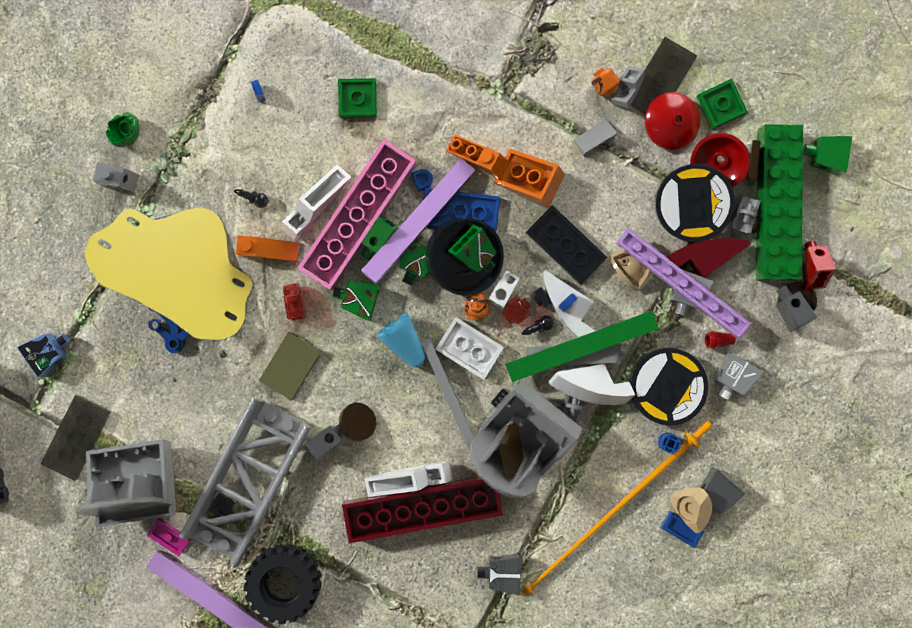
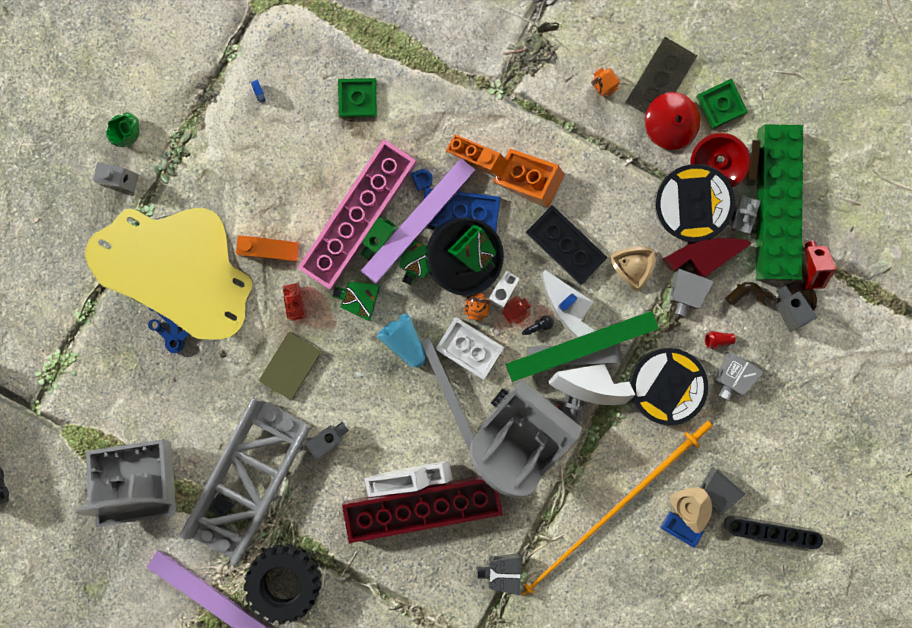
torso [17,334,70,378] -> none
clear smoke tile [40,395,111,481] -> none
dark pink plate [147,518,191,557] -> none
black bar [234,189,269,208] -> none
white slope [280,165,351,241] -> none
dark brown tile [339,402,376,441] -> none
dark brown tile [498,424,524,479] -> none
black plate [533,287,552,308] -> none
light grey slope [573,120,617,156] -> none
light grey slope [611,66,646,108] -> none
lavender tile [615,228,751,339] -> none
blue wheel [658,432,681,454] -> none
green torso [803,136,852,176] -> none
none -> black beam [724,515,823,549]
none -> dark brown piece [725,282,773,306]

